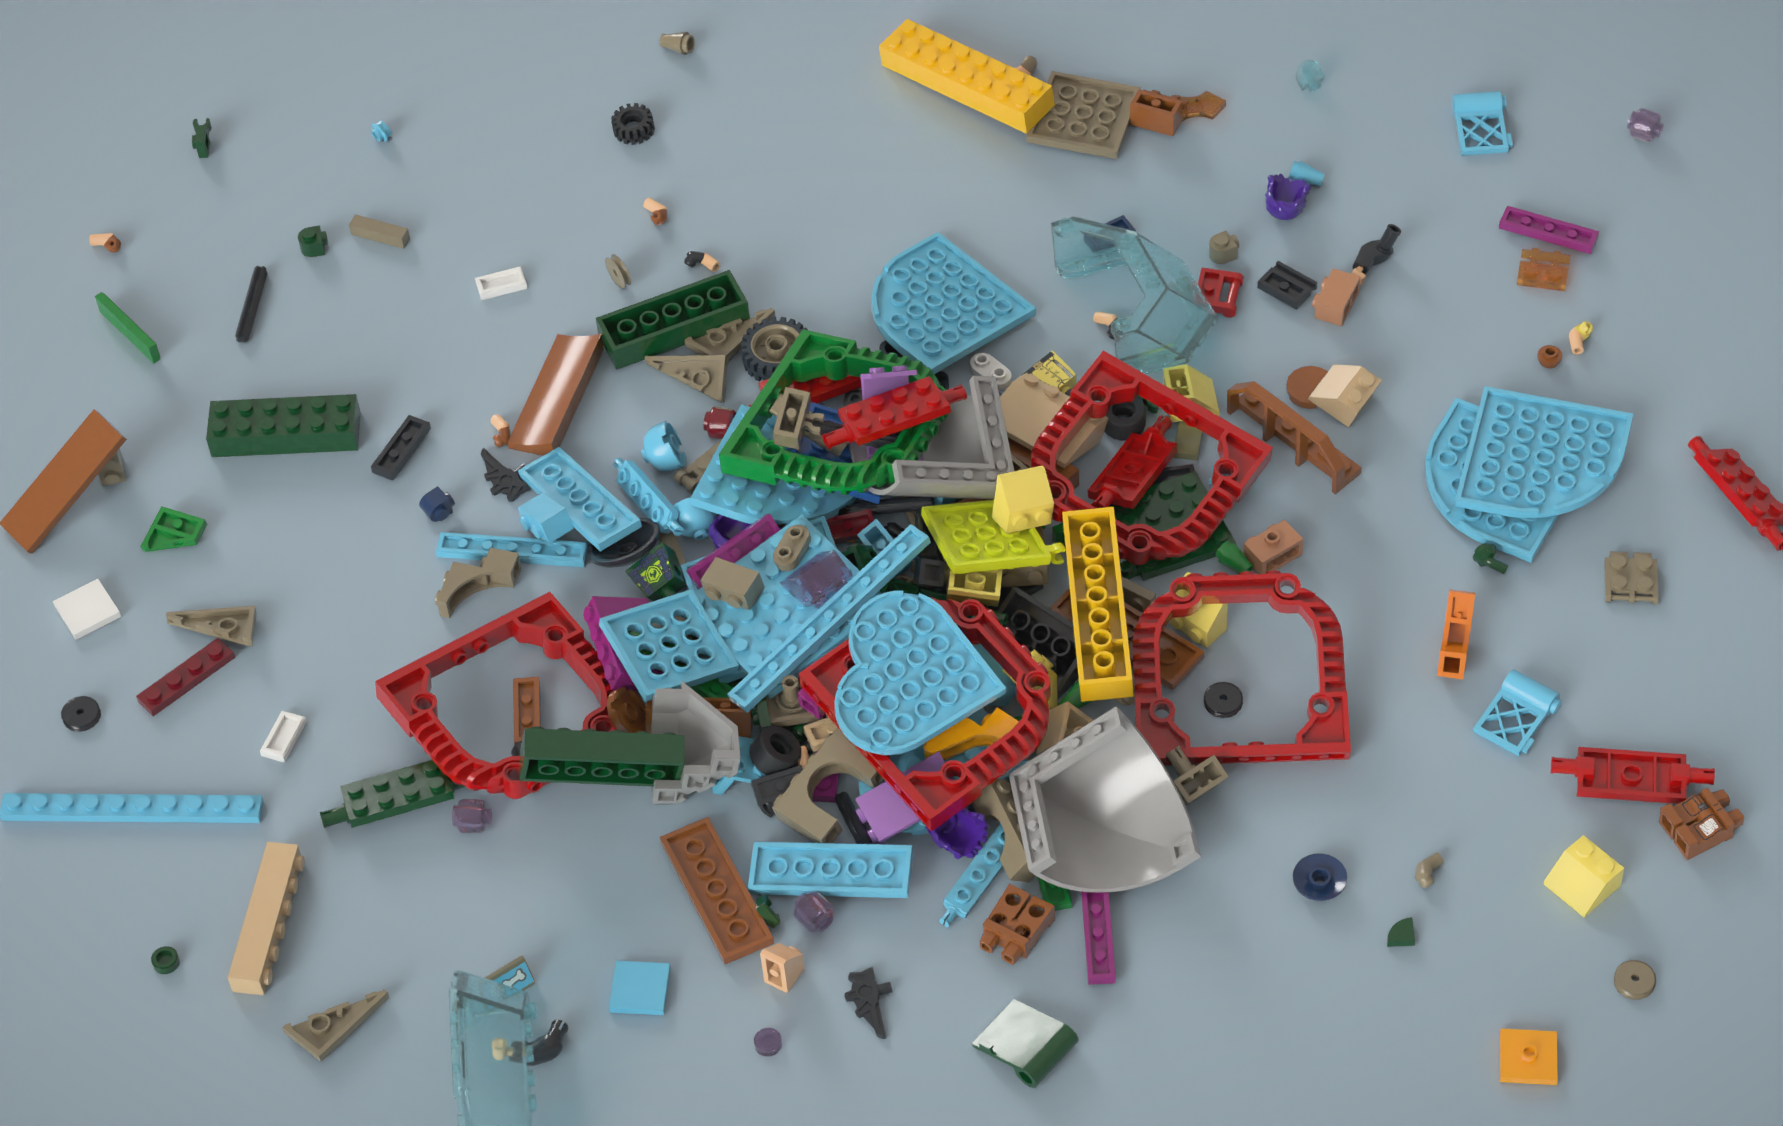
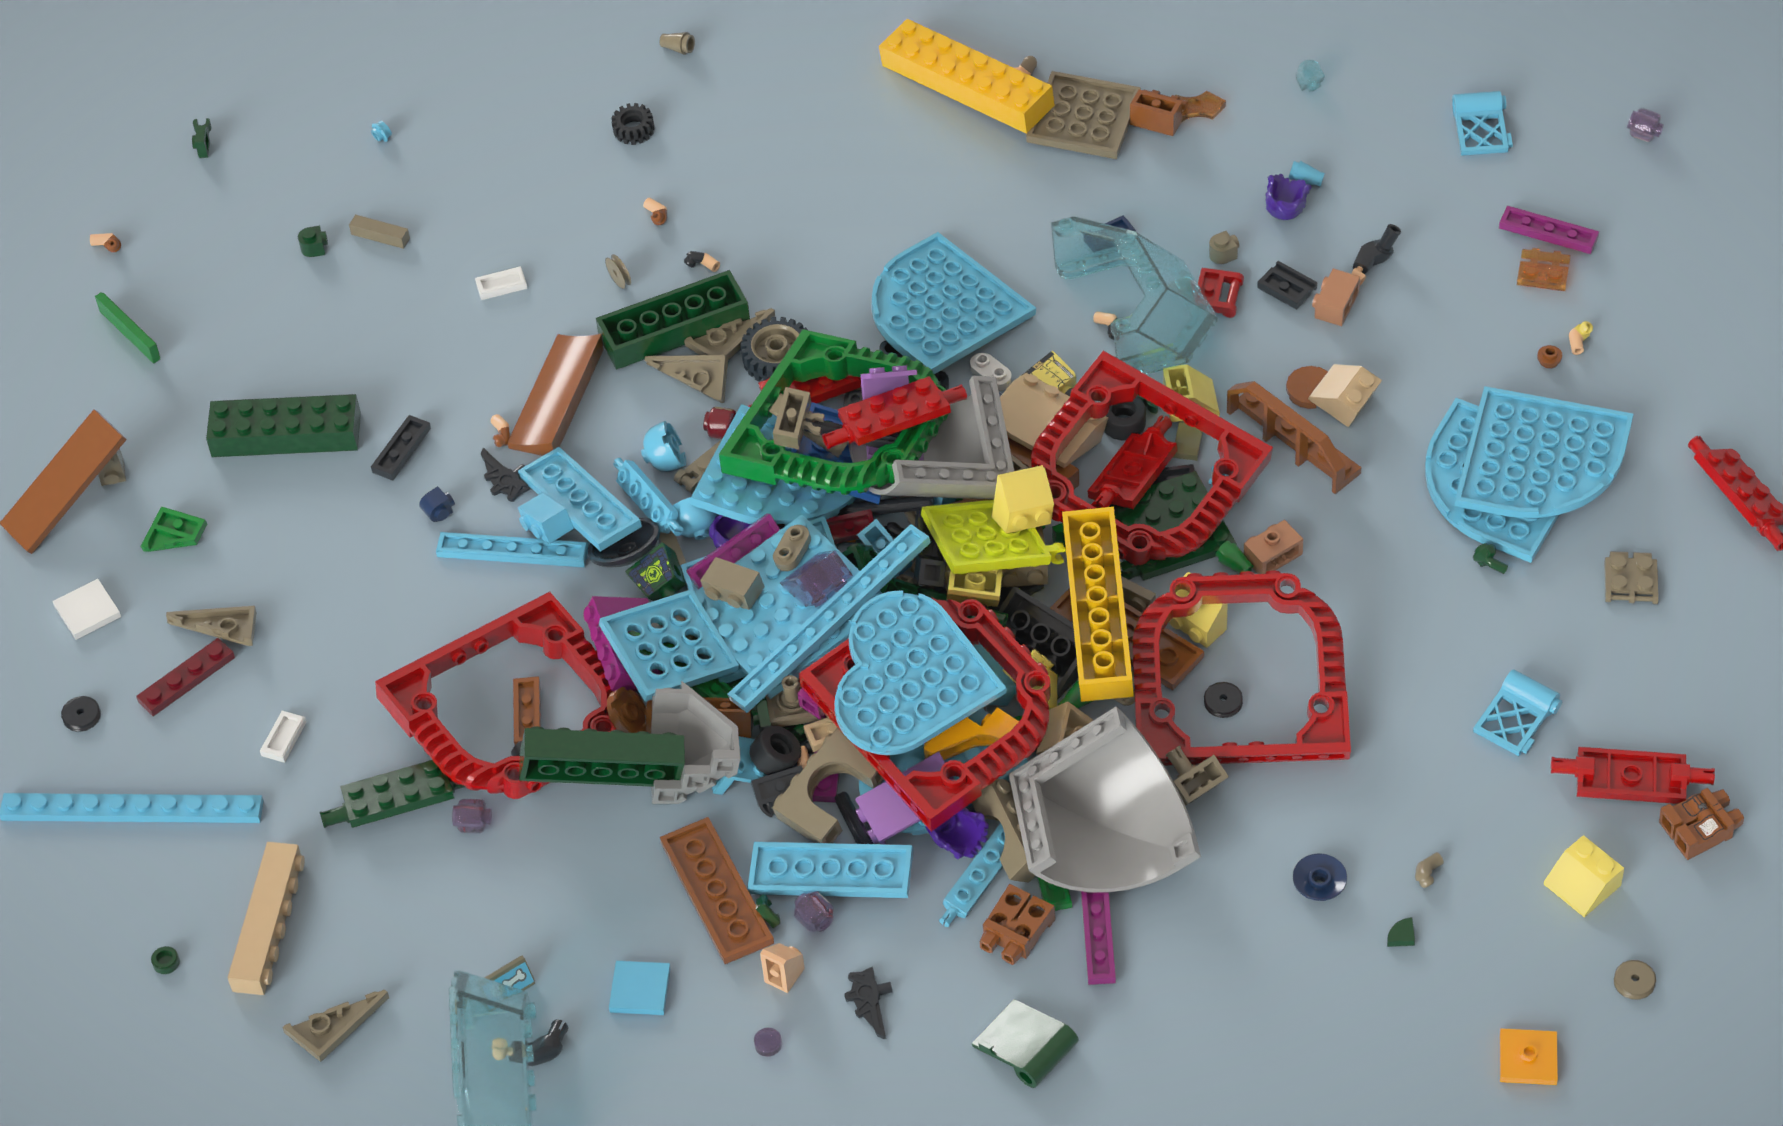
black axle [235,266,267,343] -> none
dark tan arch [435,548,522,618] -> none
orange arch [1437,589,1475,679] -> none

